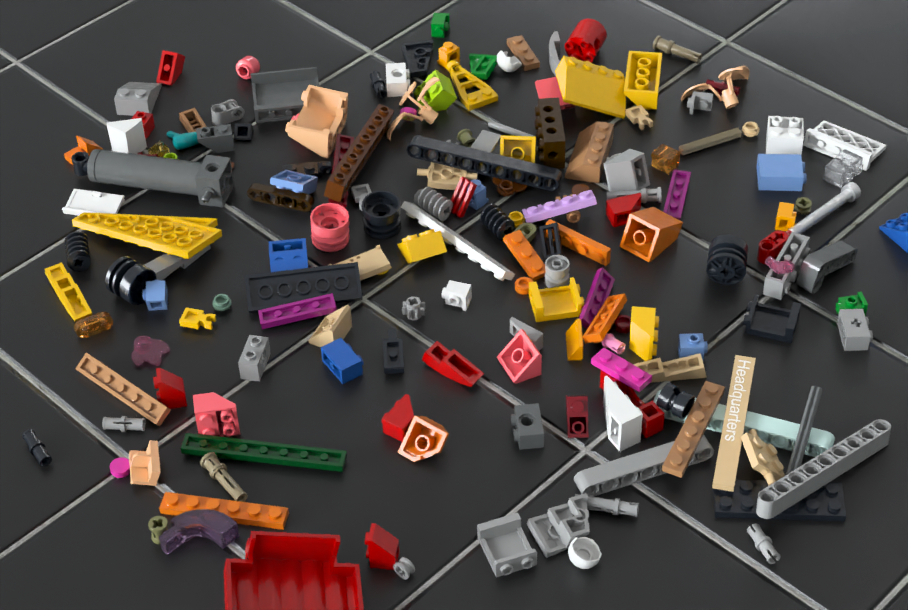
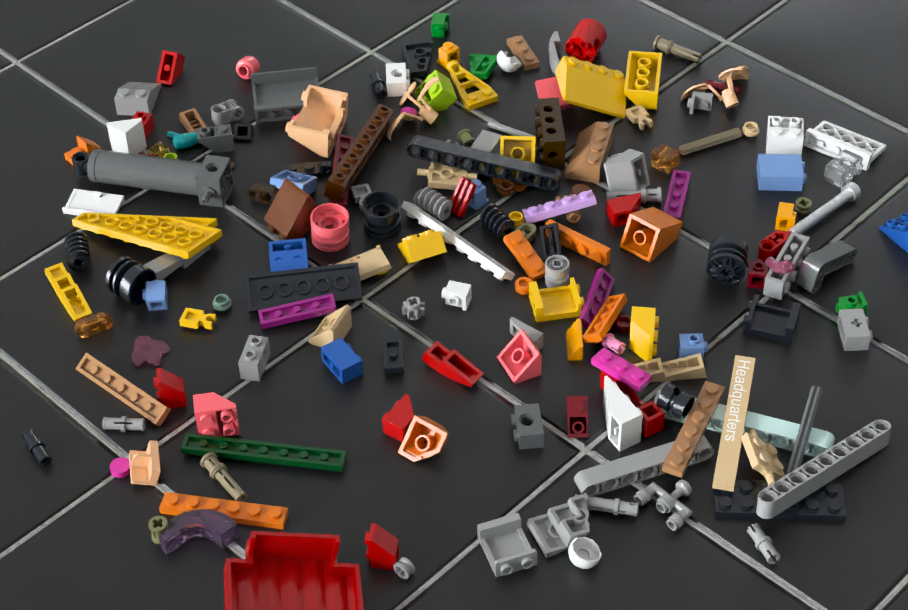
none -> reddish brown slope [264,178,317,240]
none -> light grey piece [634,479,693,531]
none -> dark red brick [747,259,769,289]

